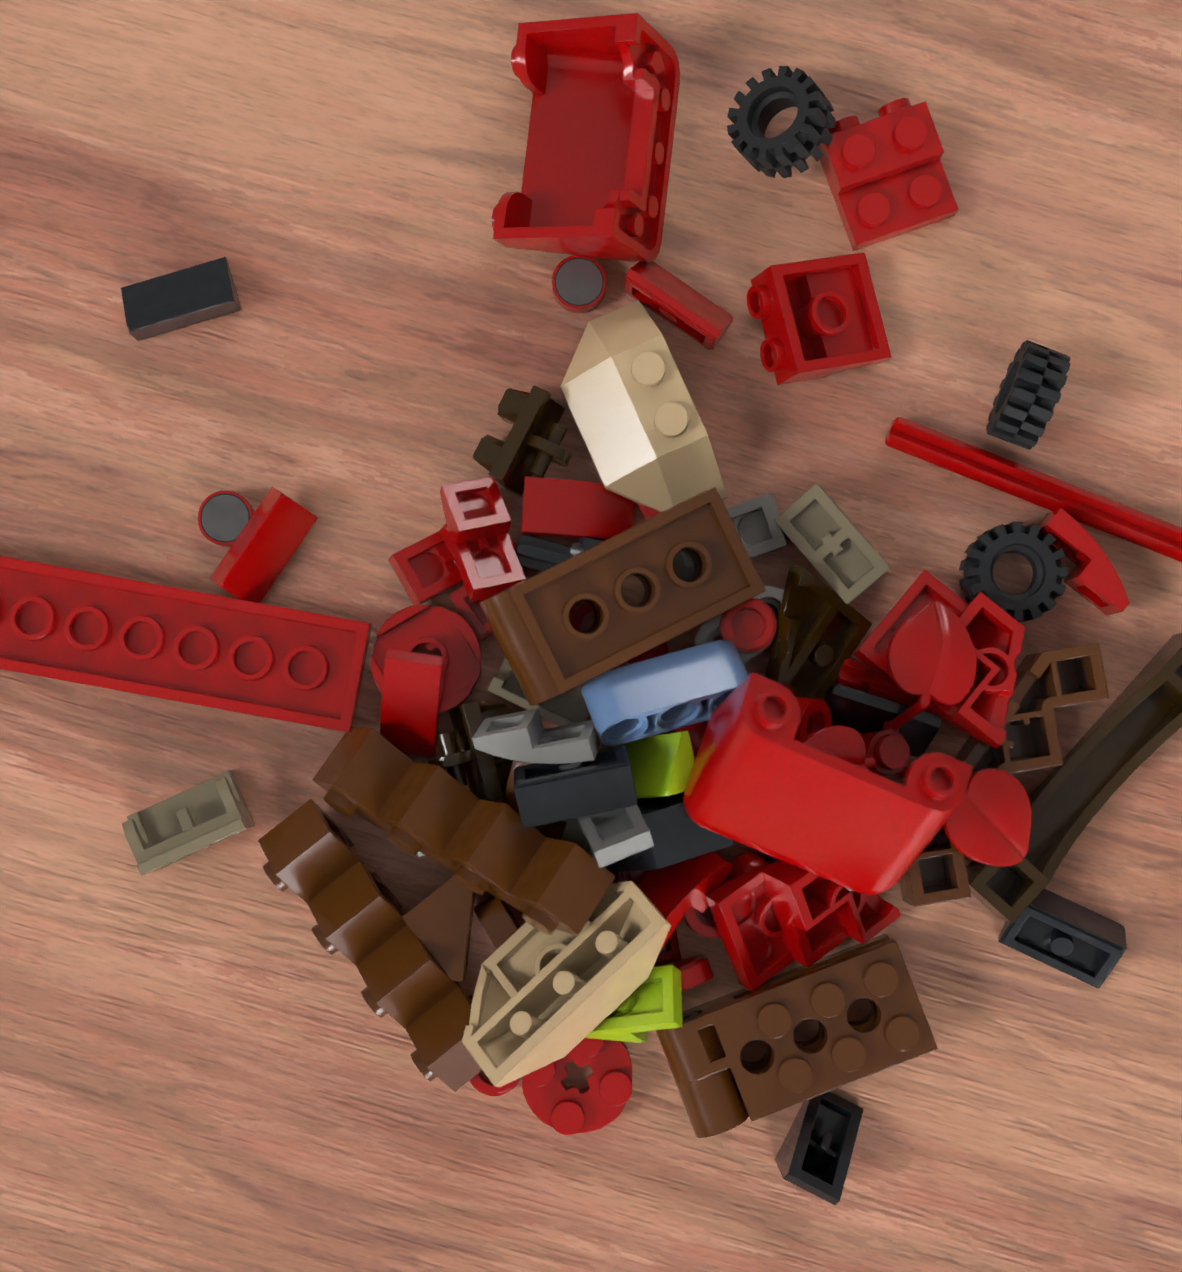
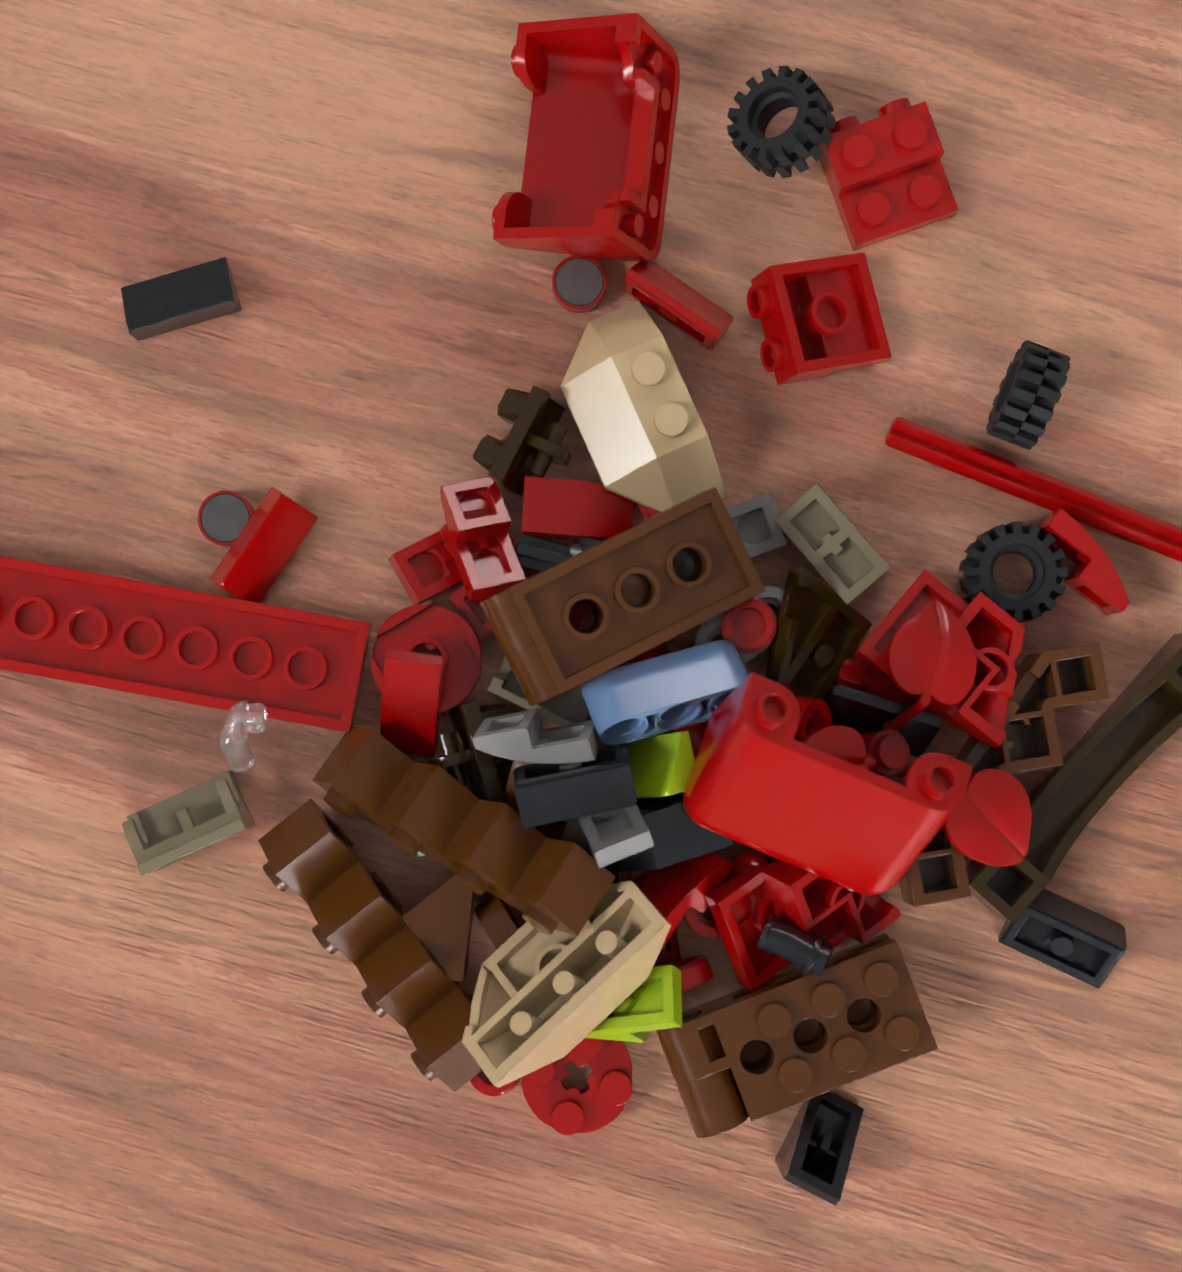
none -> clear arm [218,700,268,772]
none -> black pin [757,914,835,977]

